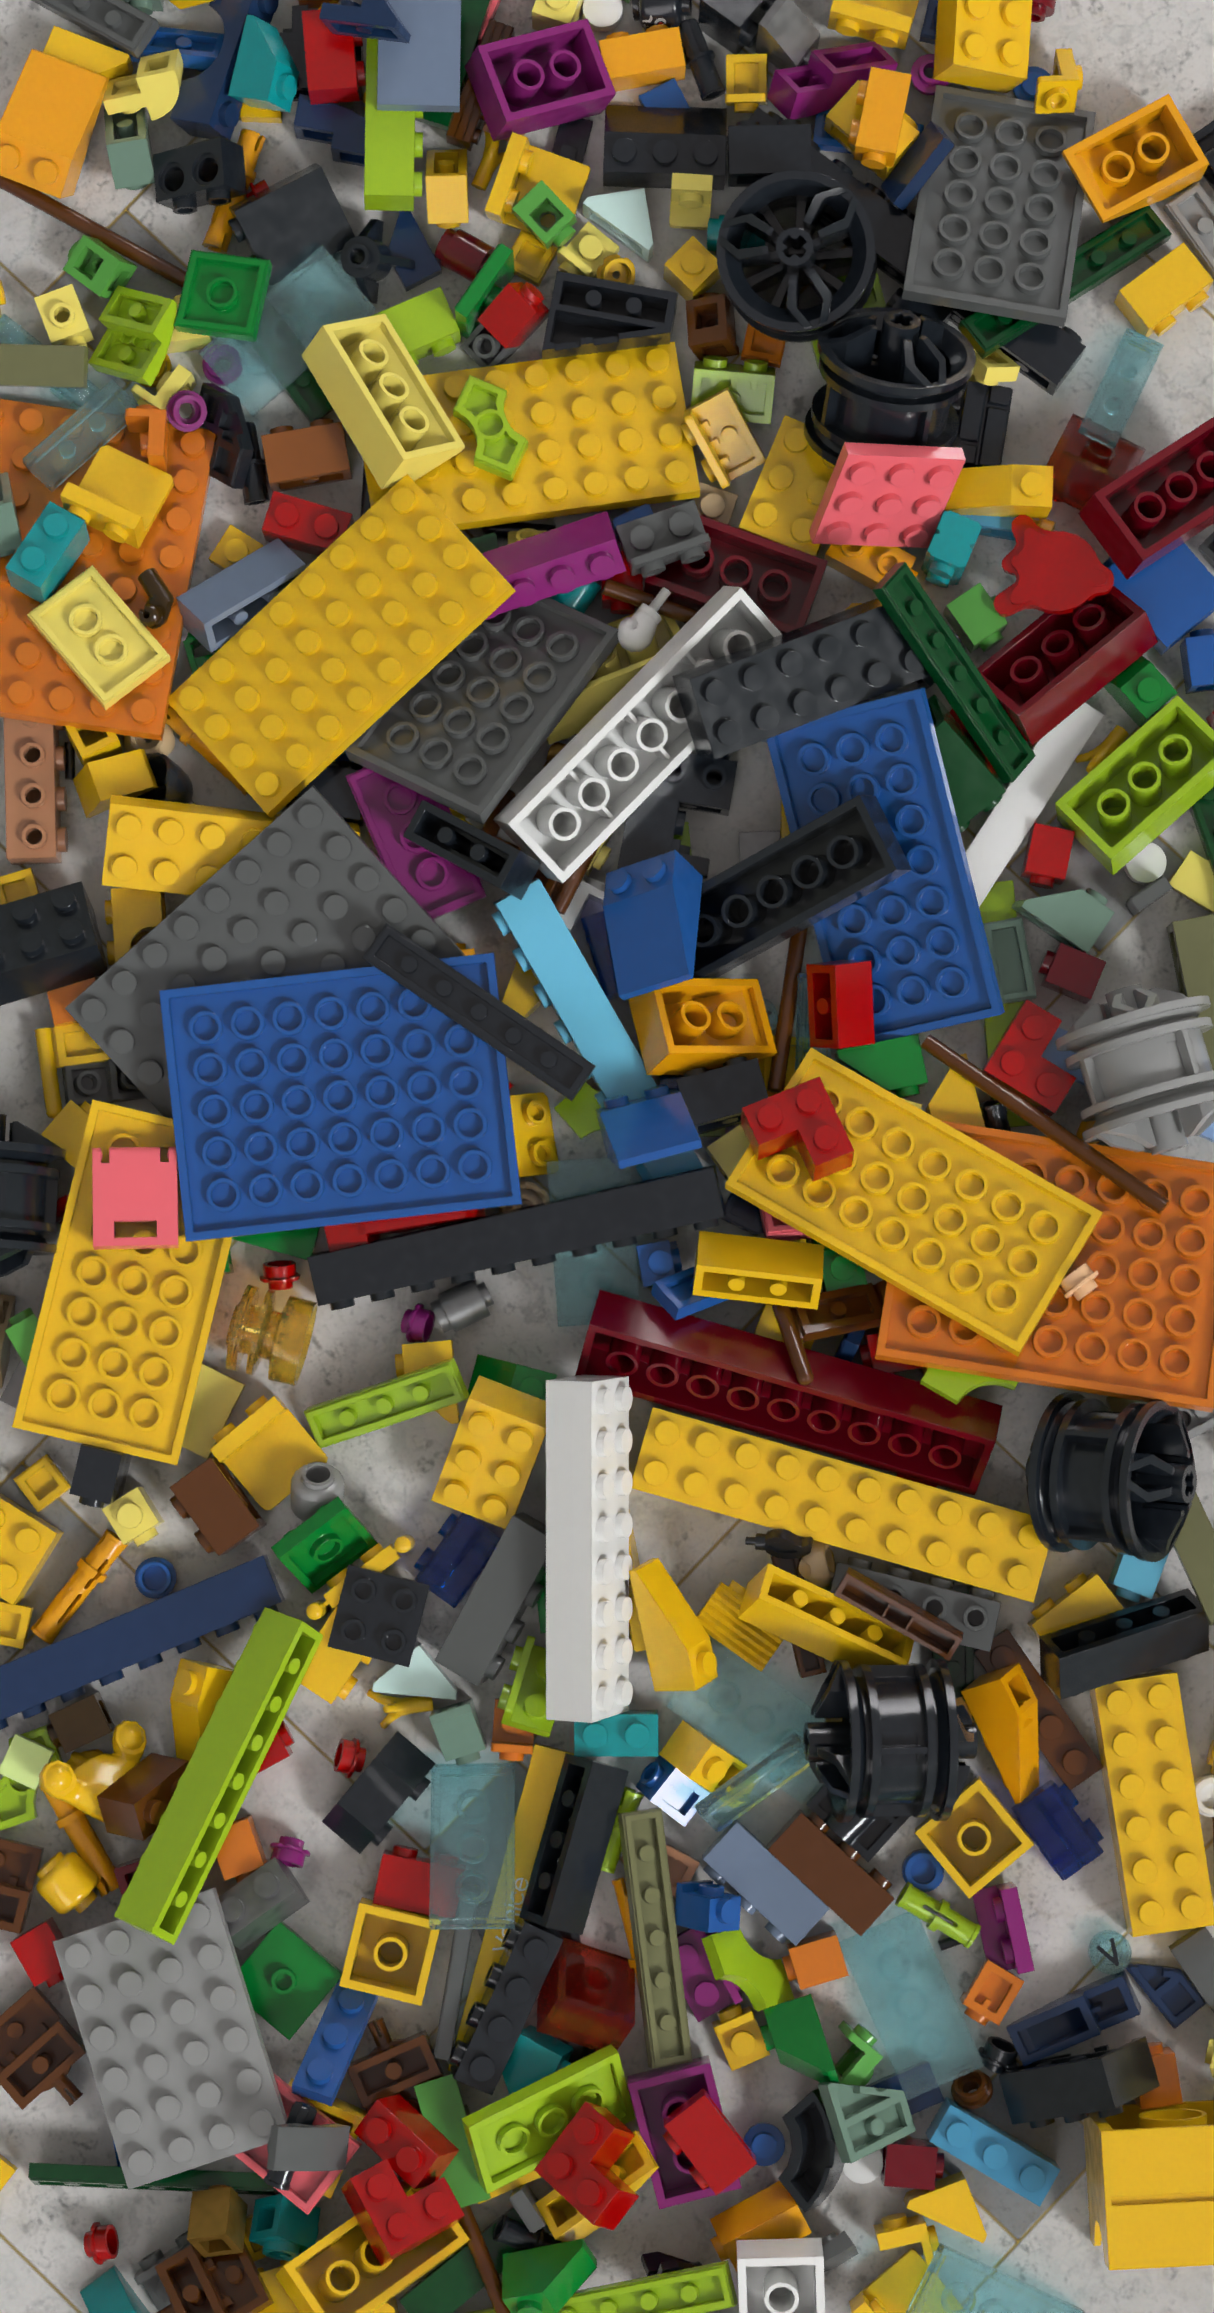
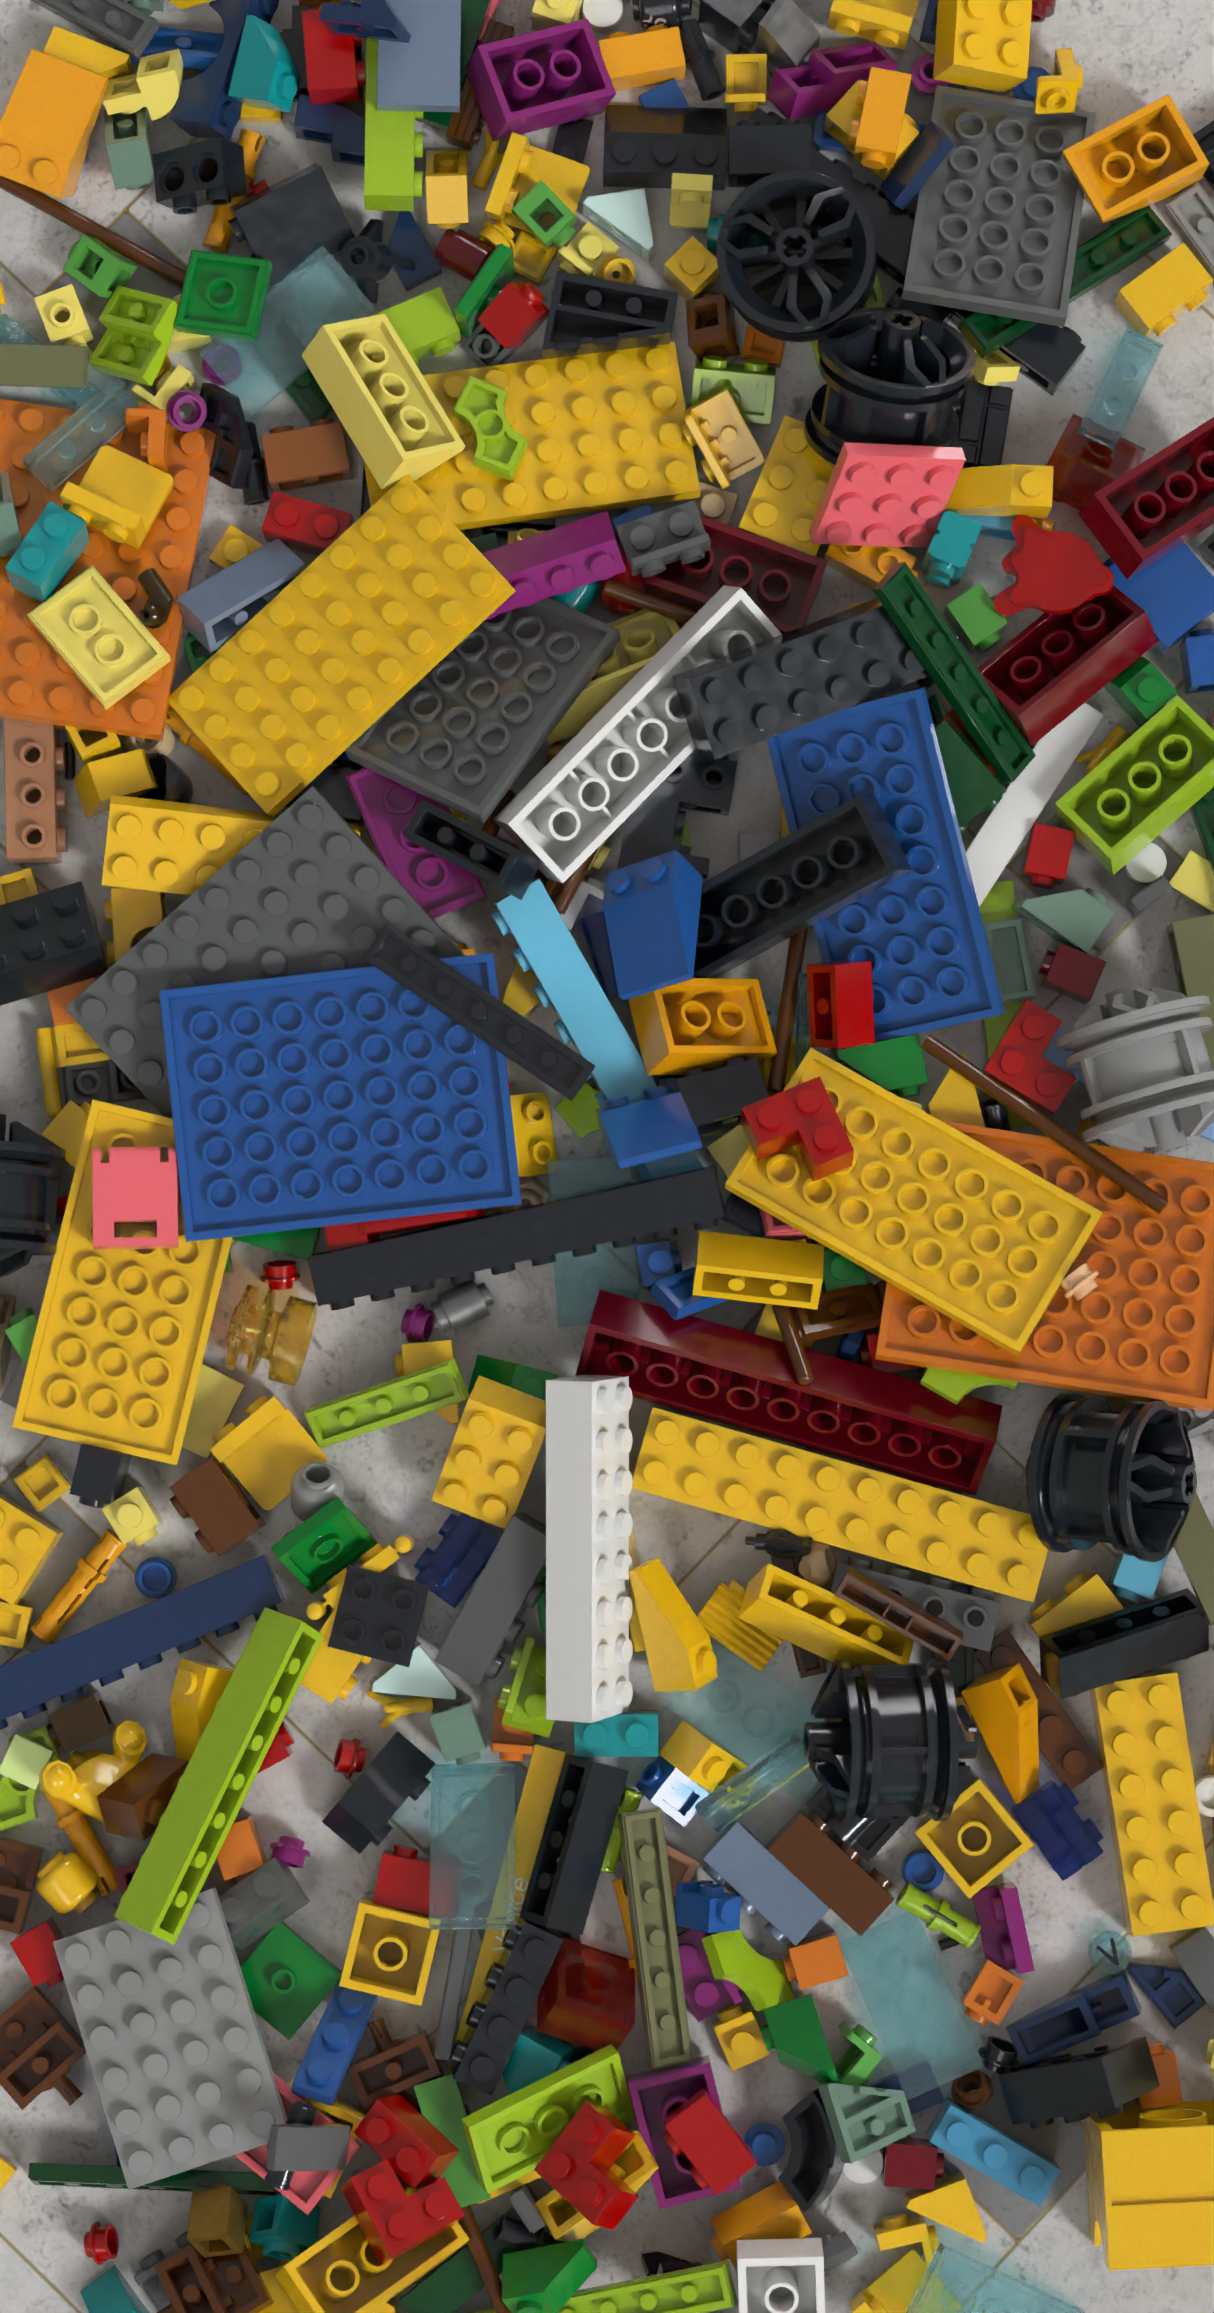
white piece [617,587,671,652] -> none
none -> yellow plate [477,220,515,249]

